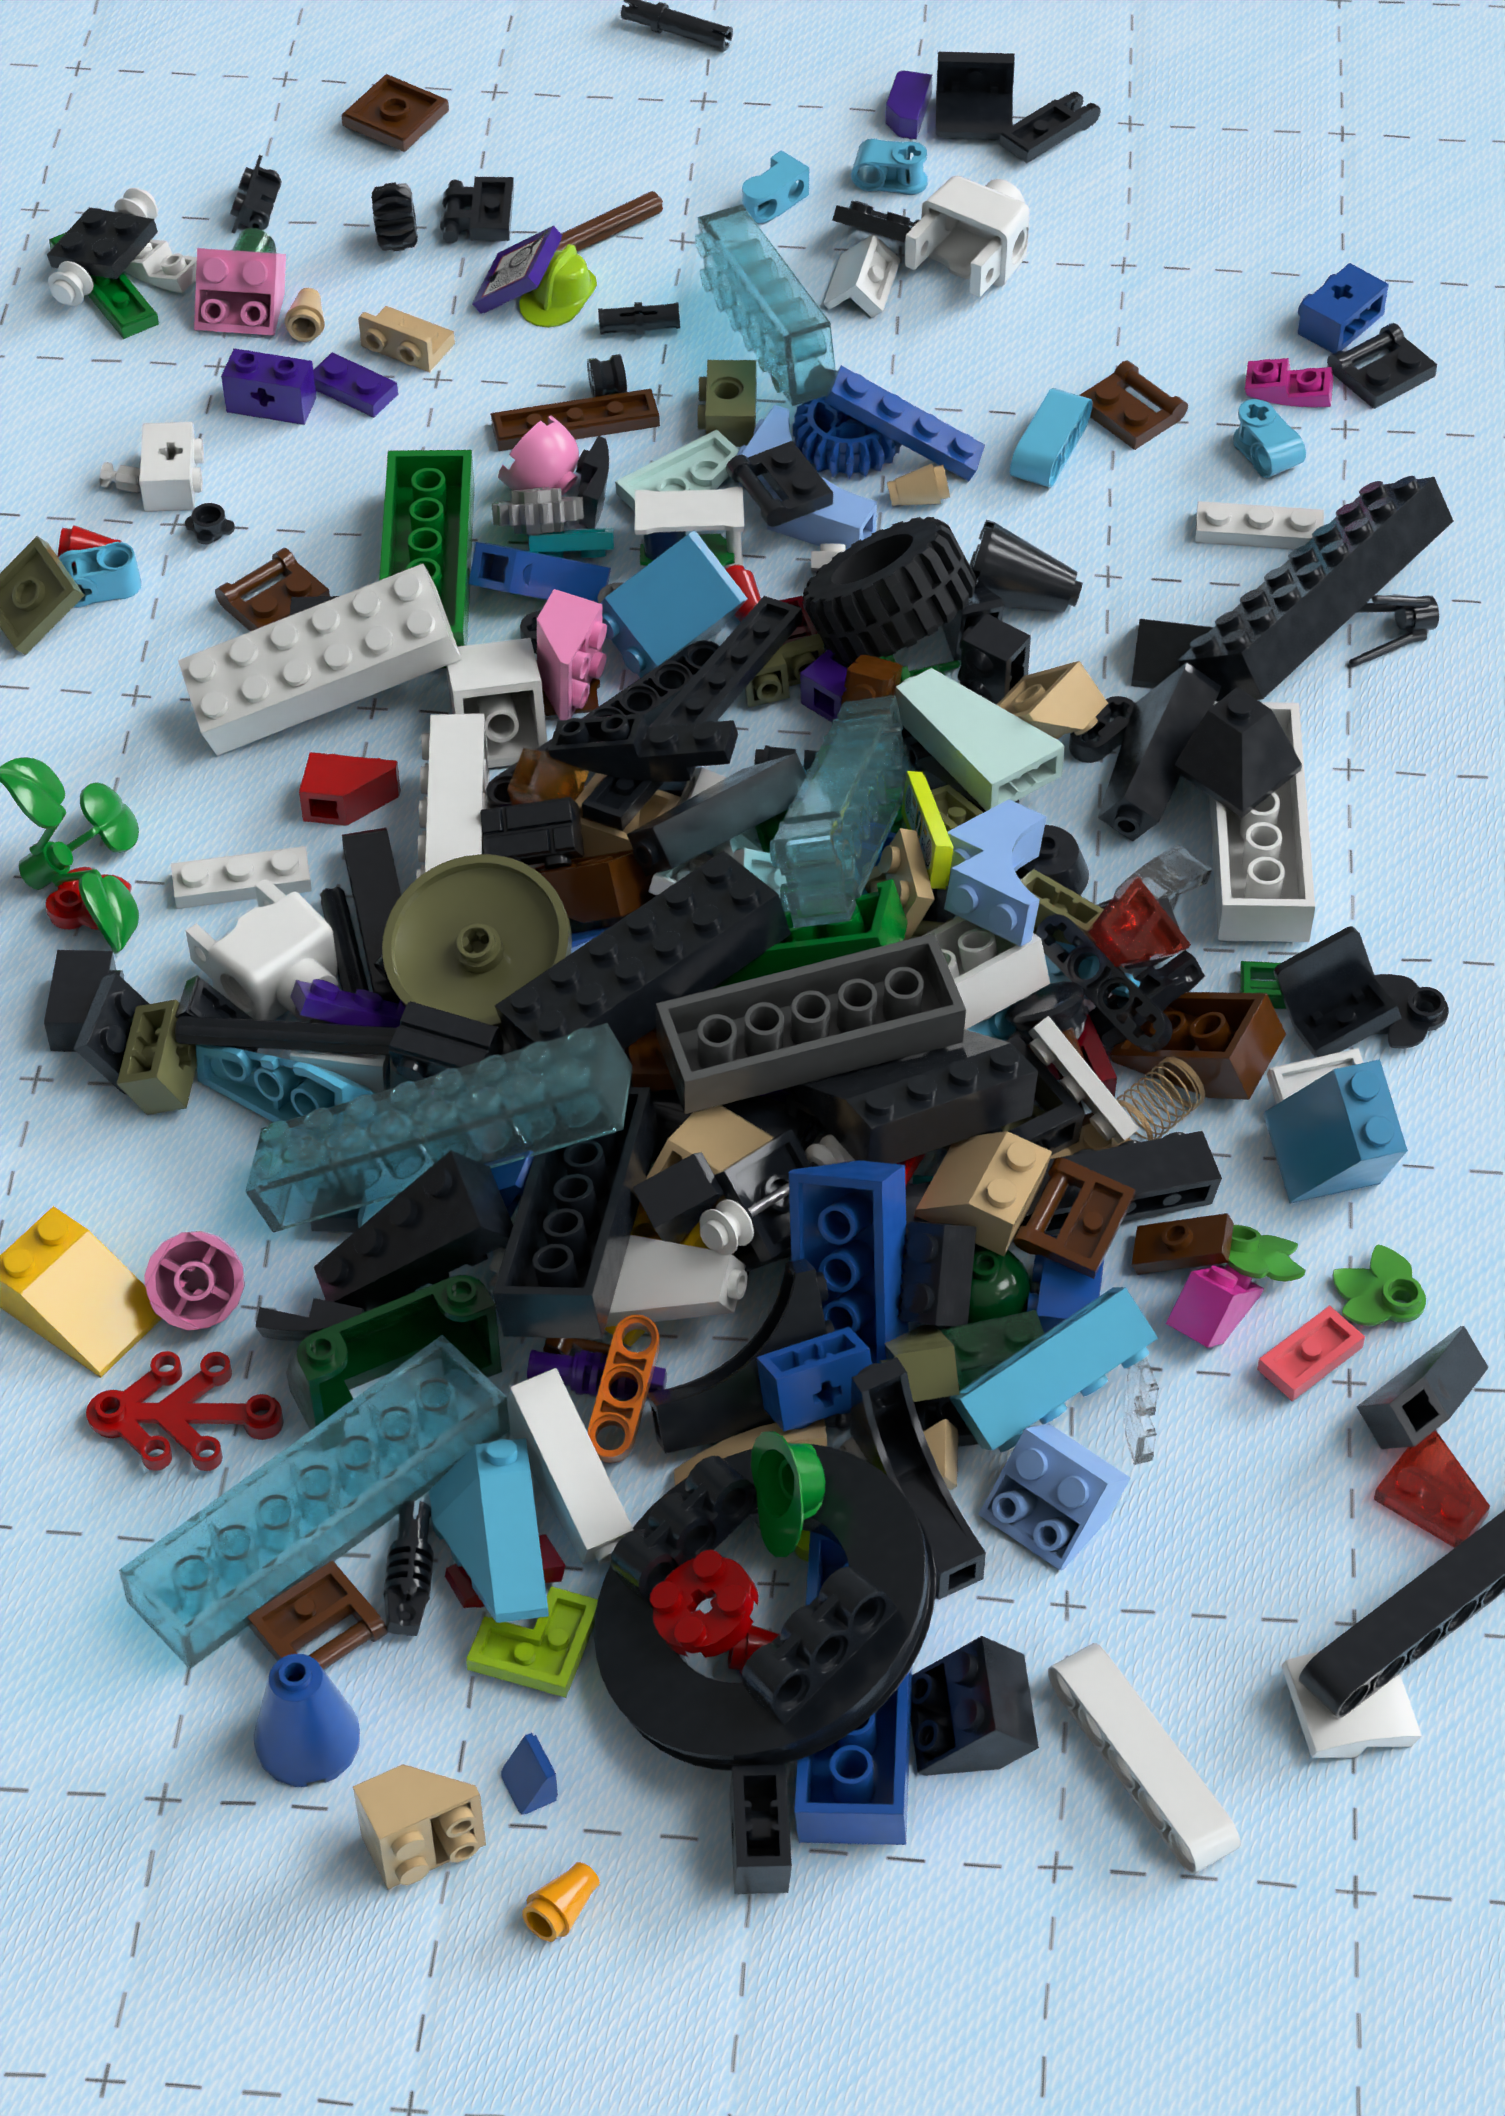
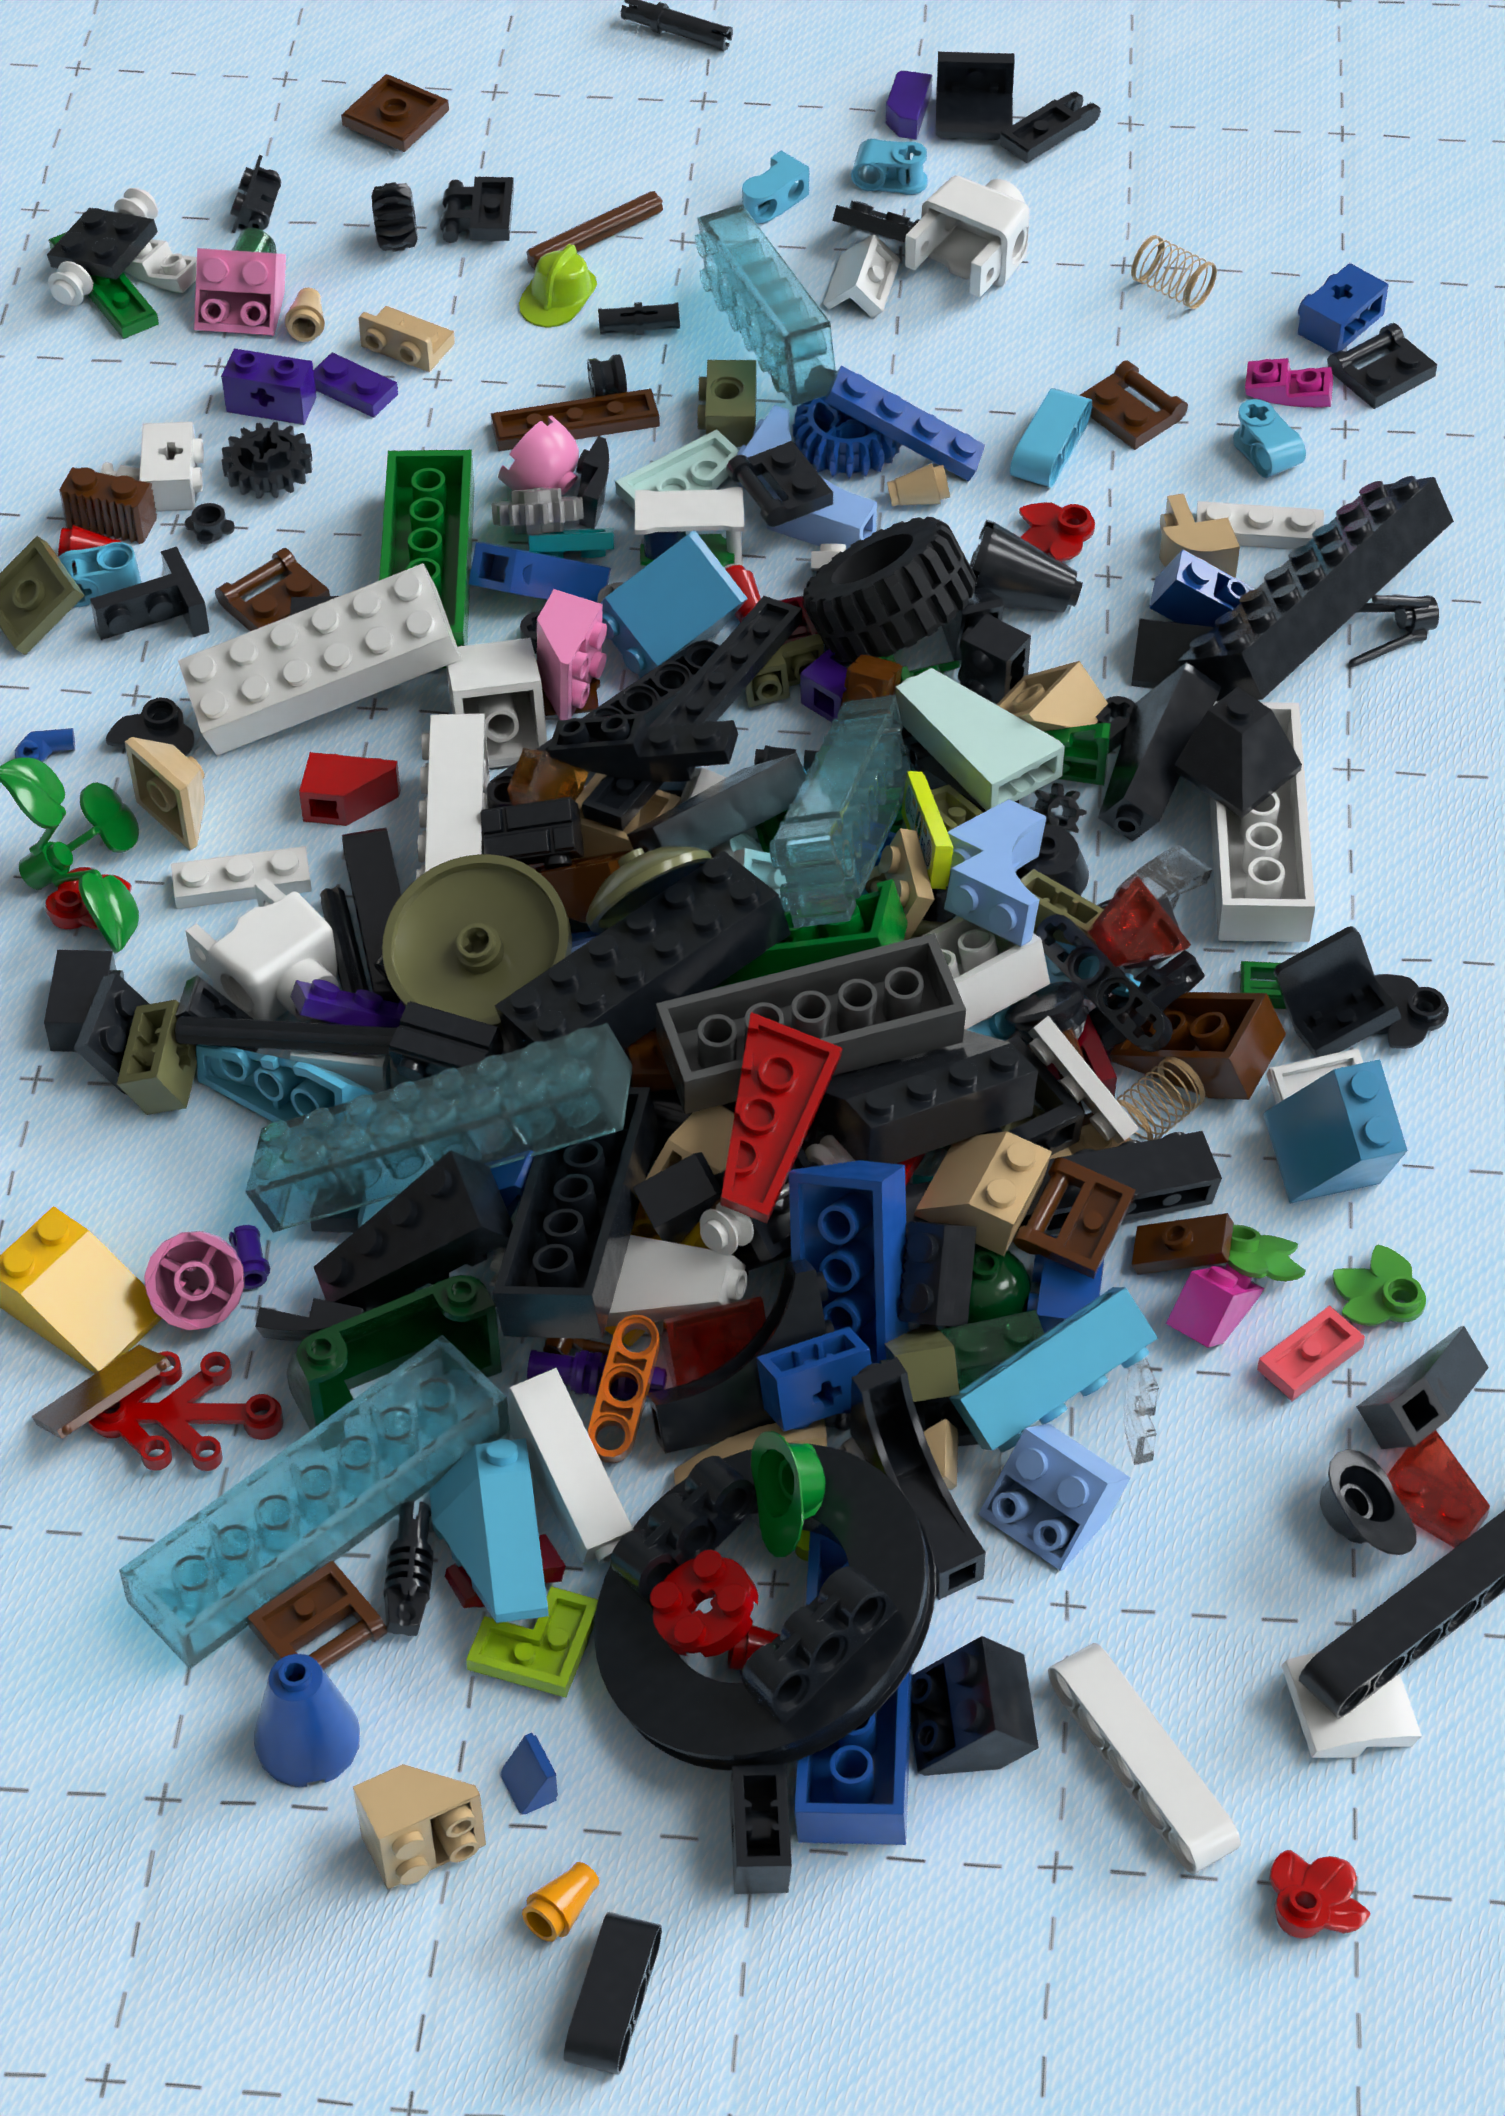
dark purple tile [472,225,562,314] -> none
none -> blue arm [14,728,75,762]
none -> reddish brown piece [31,1344,171,1439]
none -> reddish brown brick [59,467,157,544]
none -> black bracket [90,546,210,640]
none -> black plate [106,697,195,756]
none -> tan slope [125,737,205,851]
none -> black gear [221,422,313,499]
none -> dark purple pin [228,1225,271,1289]
none -> black beam [564,1912,662,2075]
none -> olive dish [586,846,712,933]
none -> clear red slope [661,1296,766,1387]
none -> red wing [720,1012,843,1223]
none -> red plate [1019,502,1095,562]
none -> black gear [1029,783,1087,833]
none -> green wing [1043,723,1111,786]
none -> tan piece [1131,235,1217,309]
none -> blue slope [1149,549,1254,627]
none -> tan brick [1159,493,1240,577]
none -> red plate [1269,1850,1371,1938]
none -> black piece [1319,1449,1417,1555]

